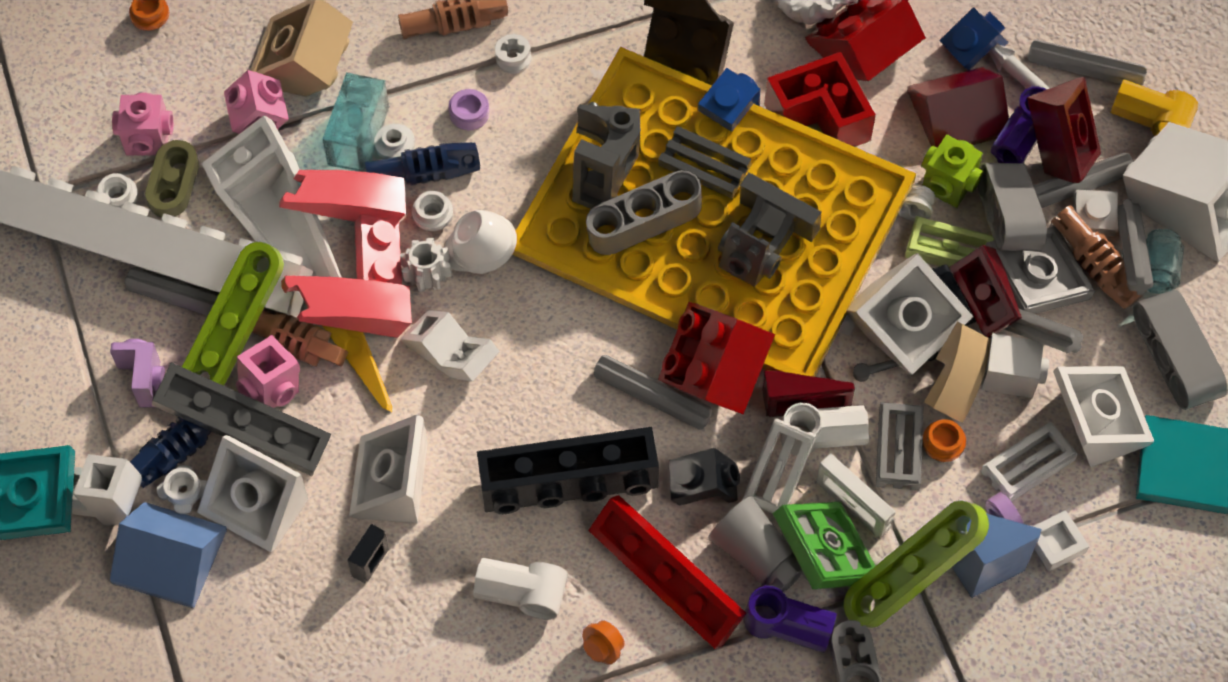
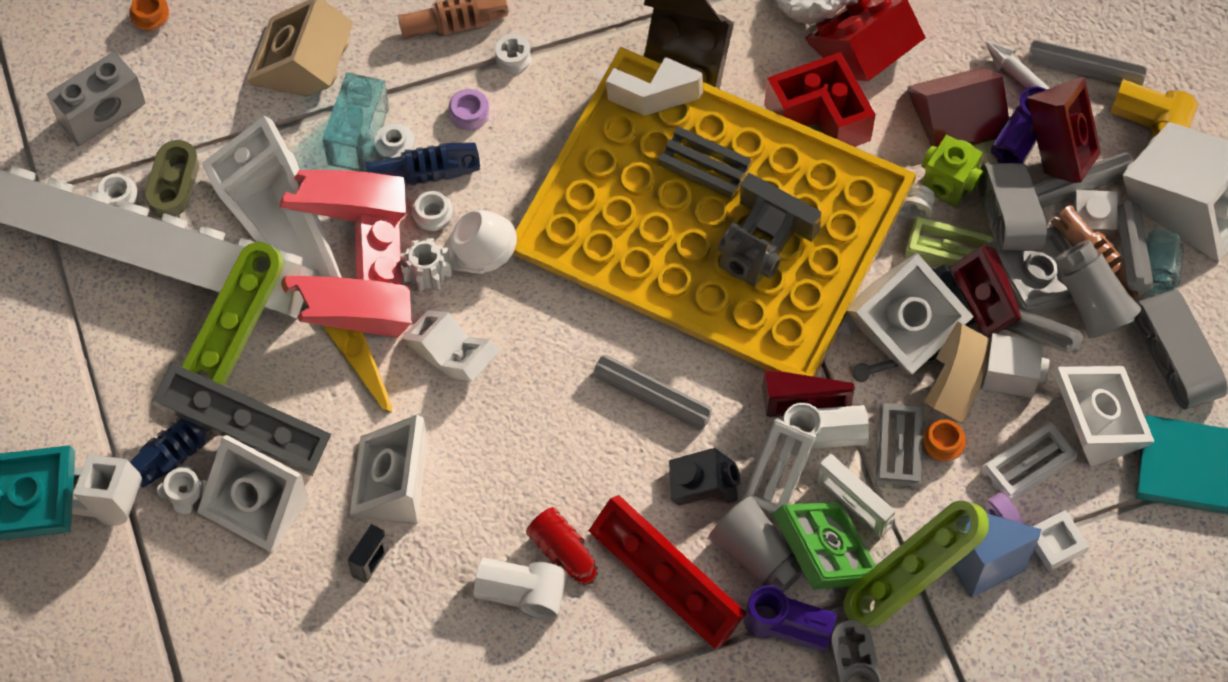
lavender bracket [110,339,165,408] -> none
medium blue slope [110,502,227,608] -> none
bright pink brick [112,92,174,156] -> none
light grey axle [125,267,219,316] -> none
bright pink brick [224,70,289,134] -> none
bright pink brick [236,335,300,408] -> none
nougat hinge [252,310,348,367] -> none
black brick [477,427,659,514] -> none
dark grey tile [572,102,641,209] -> none
orange plate [582,620,625,664] -> none
light grey beam [586,170,702,255] -> none
red slope [658,301,775,415] -> none
blue bracket [698,68,760,132] -> none
blue bracket [939,7,1009,70] -> none
none -> light grey brick [46,51,146,146]
none -> red hinge [526,507,598,586]
none -> white slope [606,57,703,116]
none -> light grey plant [1055,240,1142,338]

